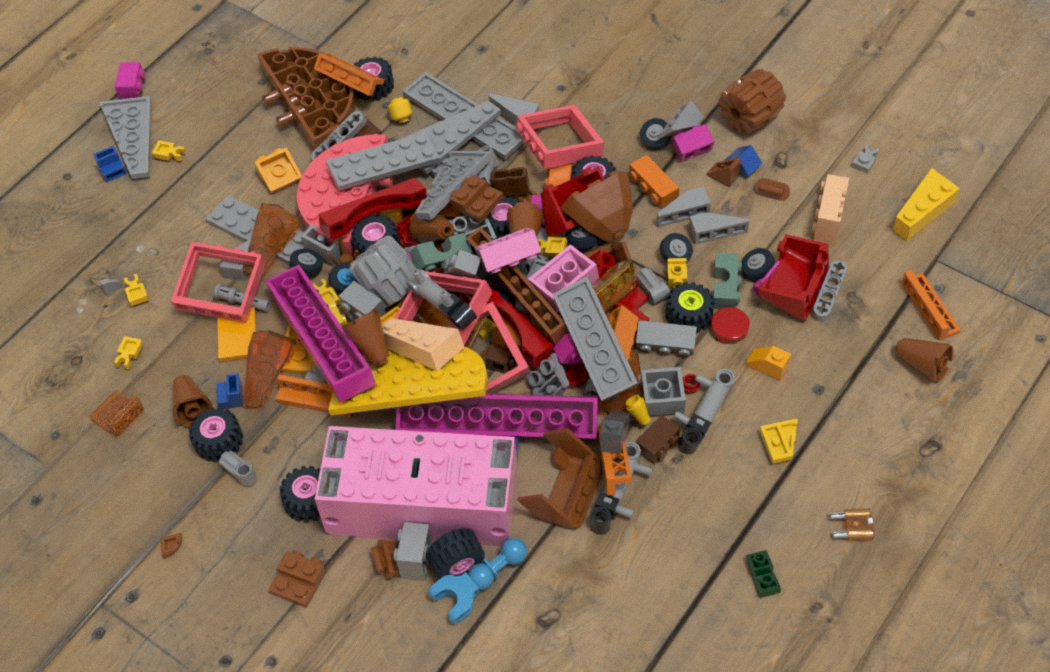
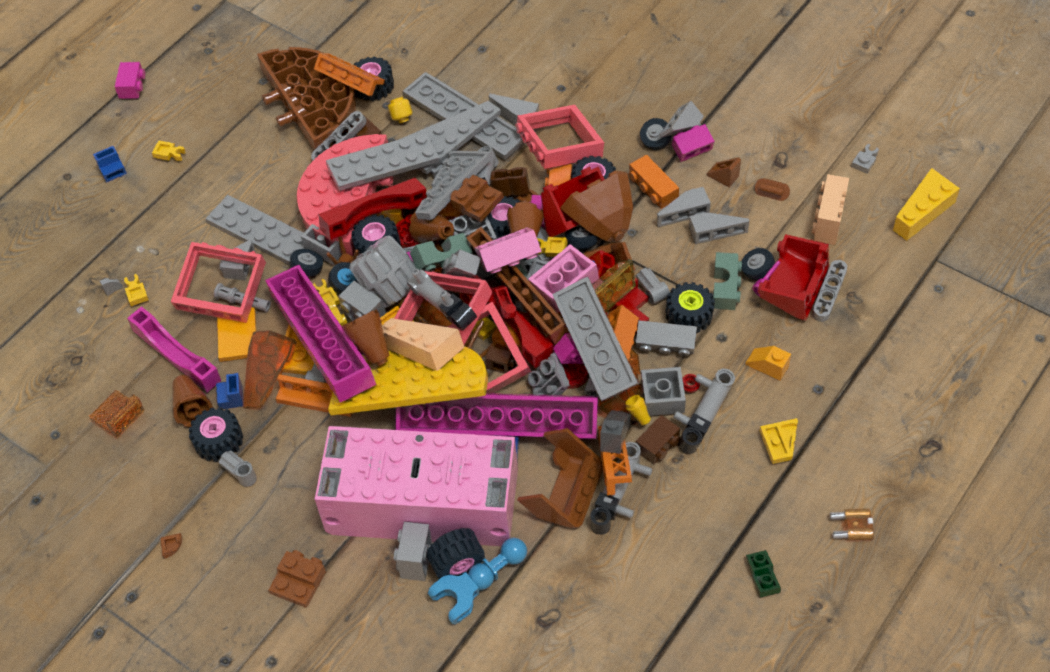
light grey wing [99,96,151,179] -> none
yellow plate [115,336,144,369] -> none
clear orange wedge [243,203,300,274] -> none
light orange plate [255,147,302,194] -> none
black wheel [280,466,320,522] -> none
dark orange piece [371,539,399,579] -> none
black wheel [659,233,693,263] -> none
yellow brick [667,258,687,288] -> none
red tile [711,307,750,343] -> none
dark orange wheel [718,69,786,134] -> none
blue piece [724,145,762,177] -> none
dark orange cone [895,338,954,382] -> none
orange fence [902,270,961,340] -> none
none -> dark pink arch [127,306,221,393]
none -> red piece [492,285,516,319]

